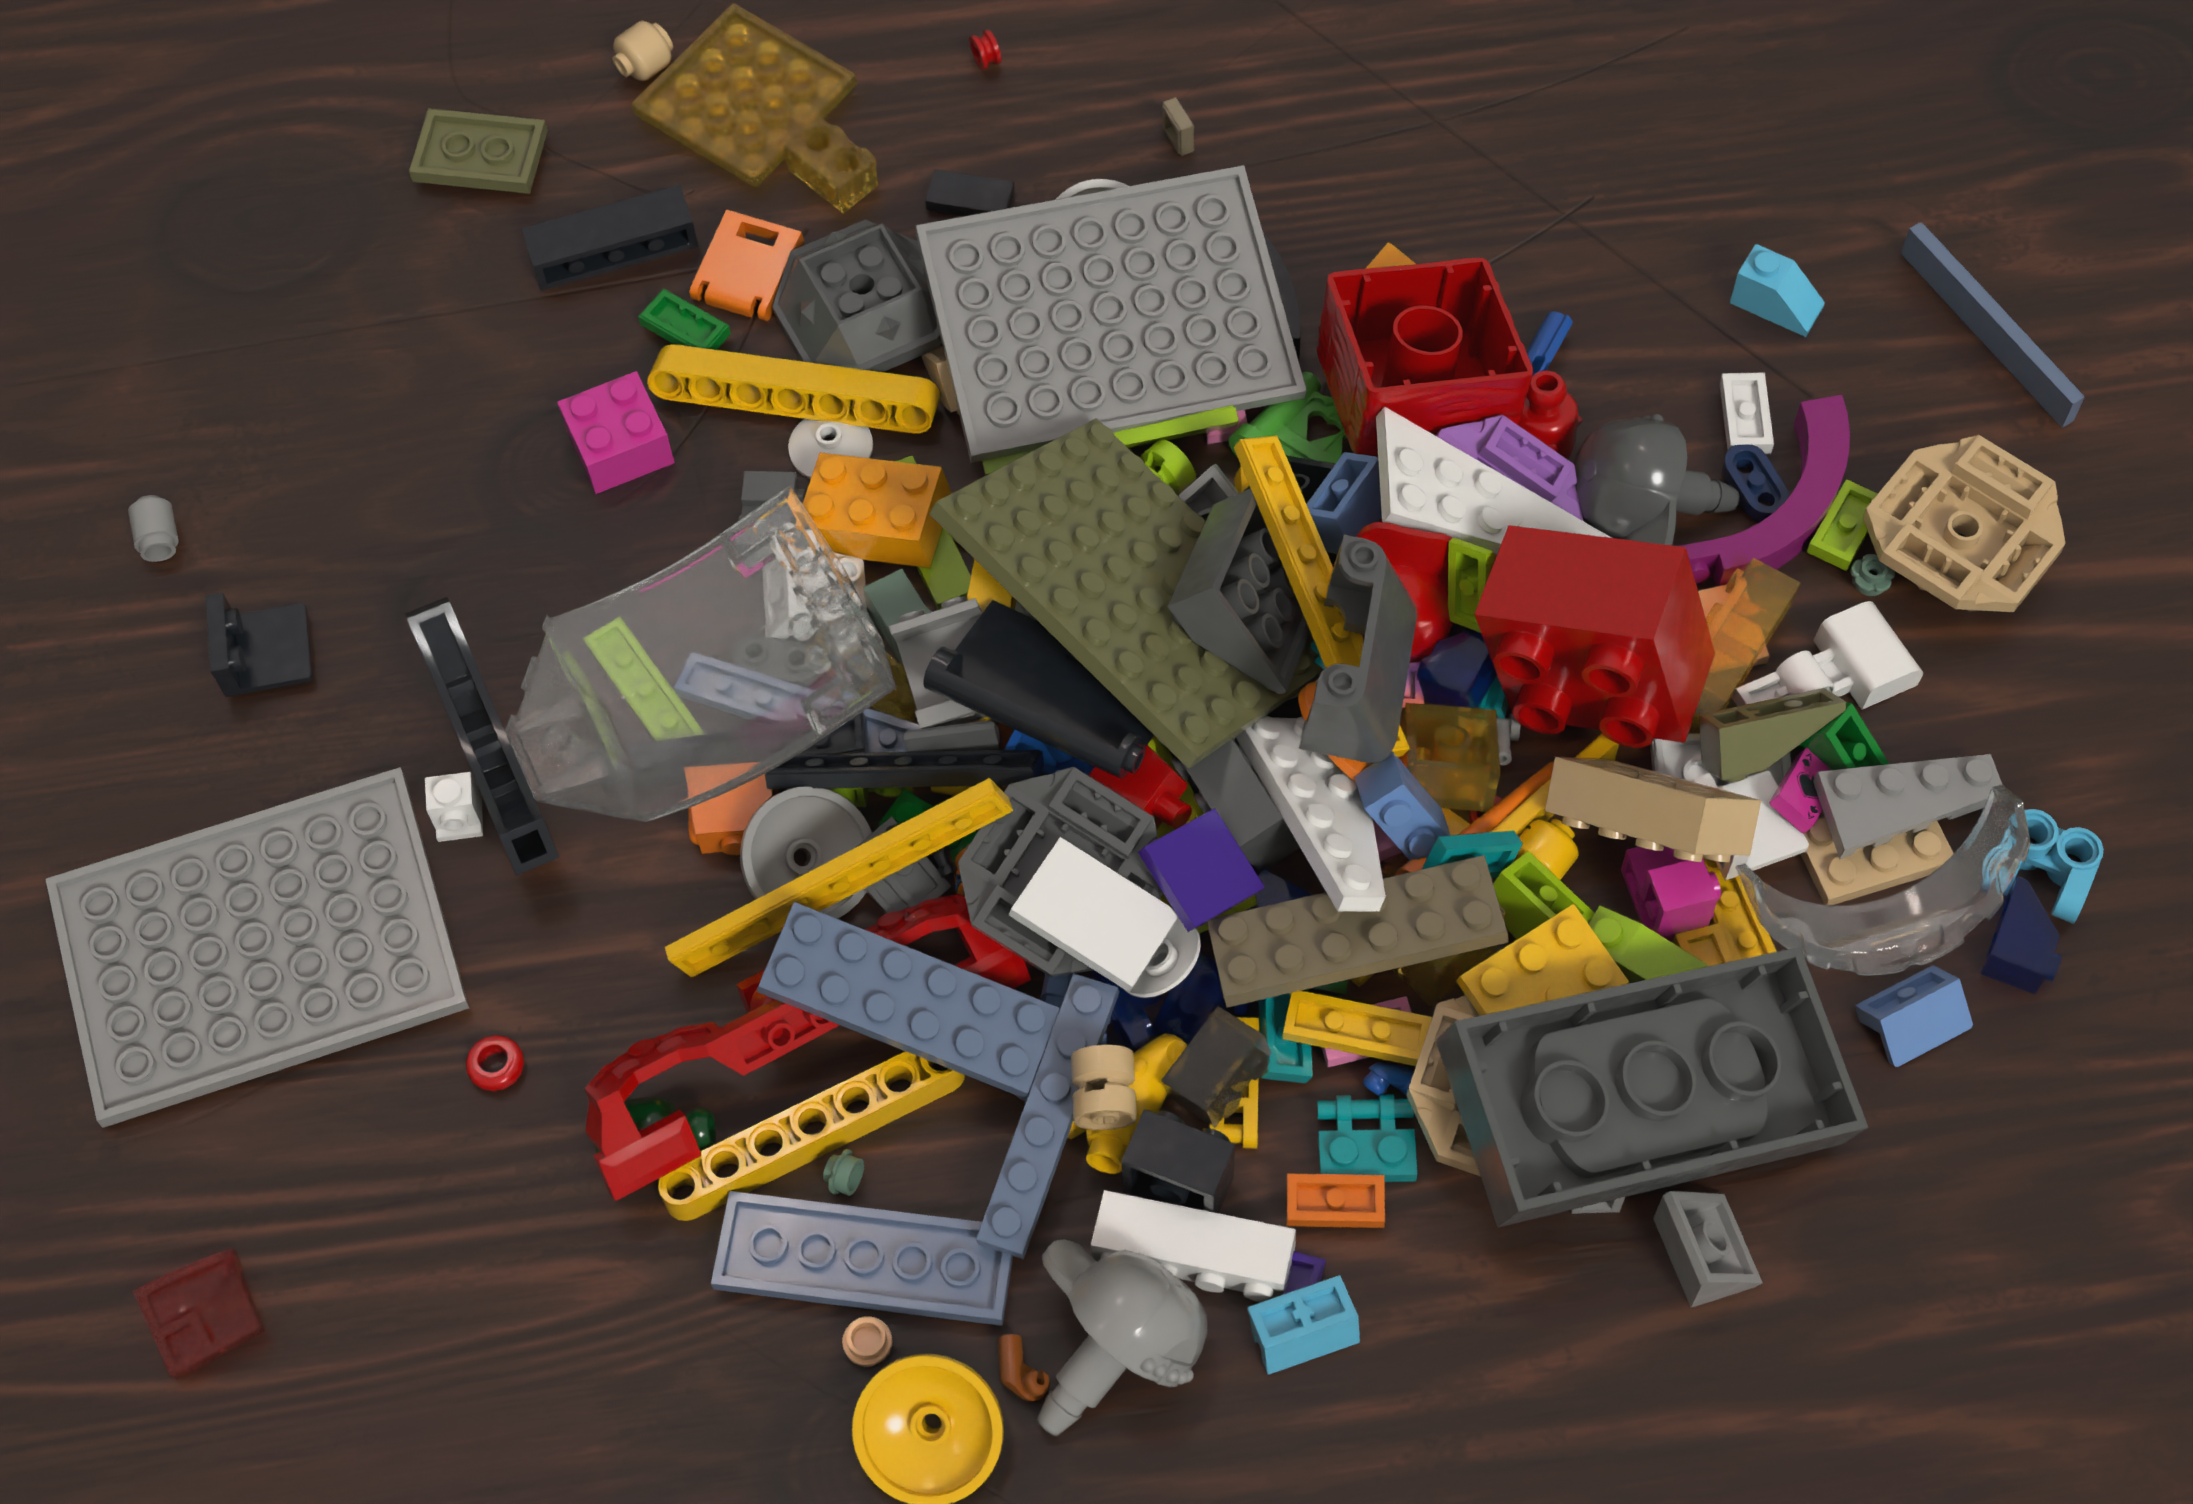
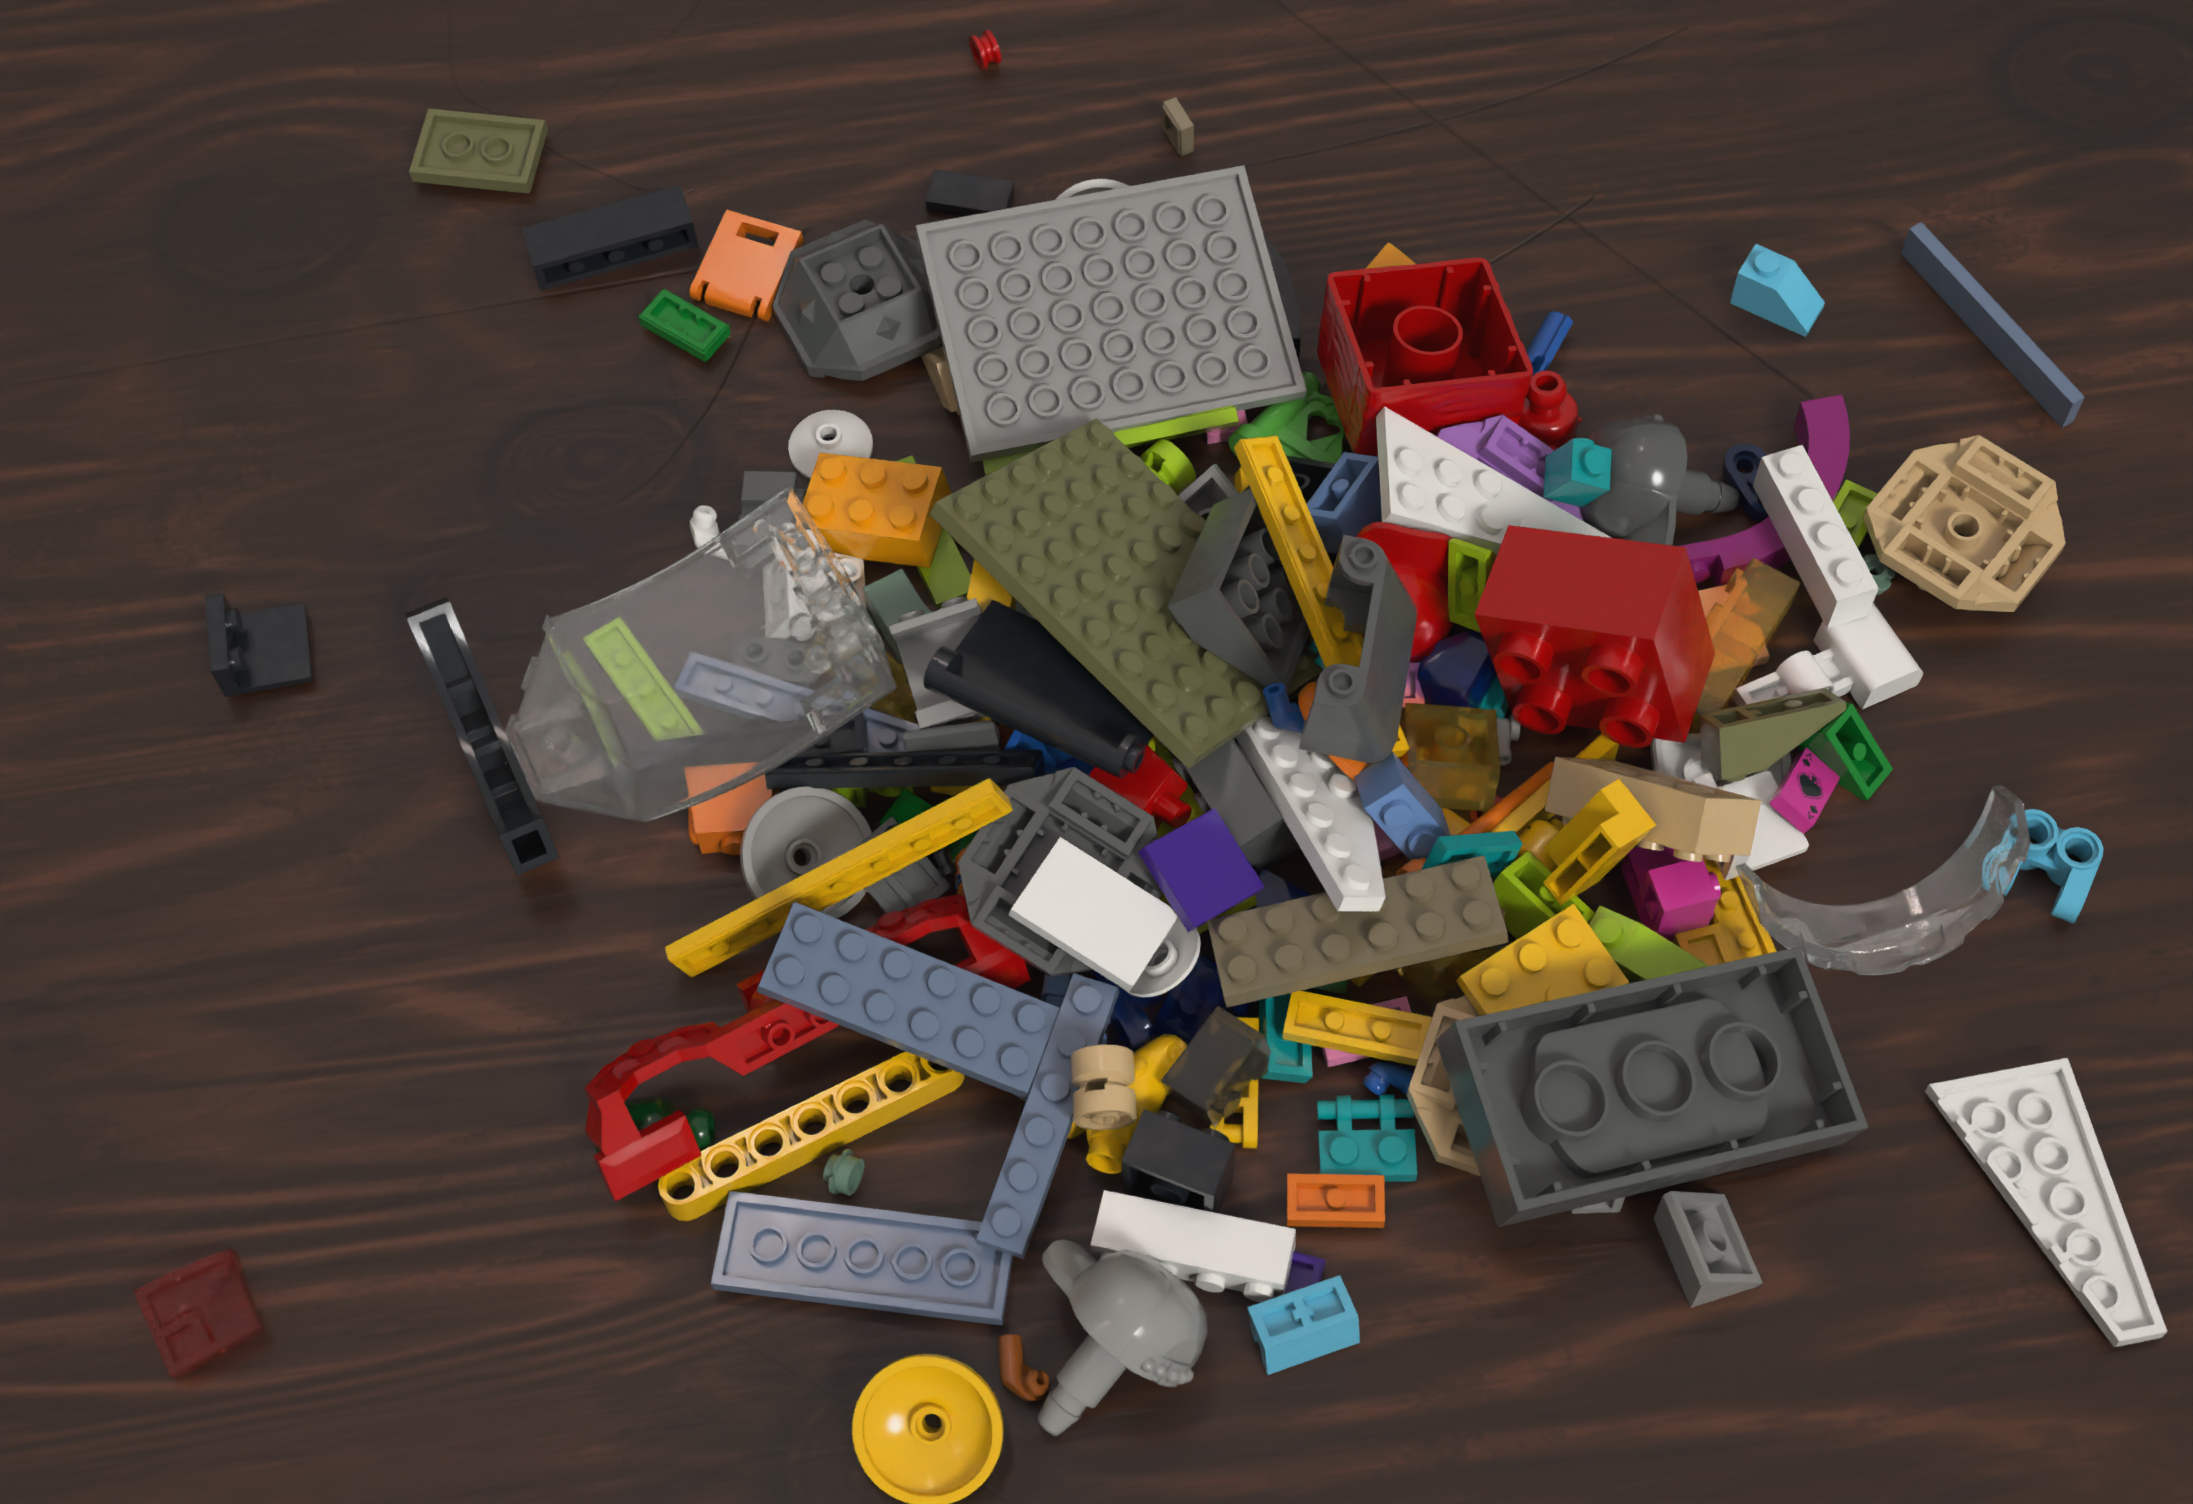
light grey plate [45,767,469,1128] -> none
light grey brick [128,495,179,562] -> none
white brick [425,772,483,842] -> none
red piece [465,1035,524,1091] -> none
dark pink brick [557,371,675,494] -> none
tan head [612,21,673,81] -> none
clear yellow plate [631,3,857,188] -> none
yellow beam [647,345,941,434] -> none
clear yellow brick [784,116,878,214] -> none
light nougat plate [843,1316,892,1367] -> none
white plate [1719,373,1774,454] -> none
tan plate [1801,811,1957,907] -> none
light grey wing [1813,754,2005,859] -> none
medium blue panel [1855,965,1973,1067] -> none
clear blue slope [1980,876,2062,994] -> none
none -> white arm [690,505,738,562]
none -> blue arm [1263,683,1305,733]
none -> teal brick [1543,438,1612,507]
none -> yellow piece [1543,779,1656,905]
none -> white brick [1753,445,1879,628]
none -> white wing [1925,1058,2167,1347]

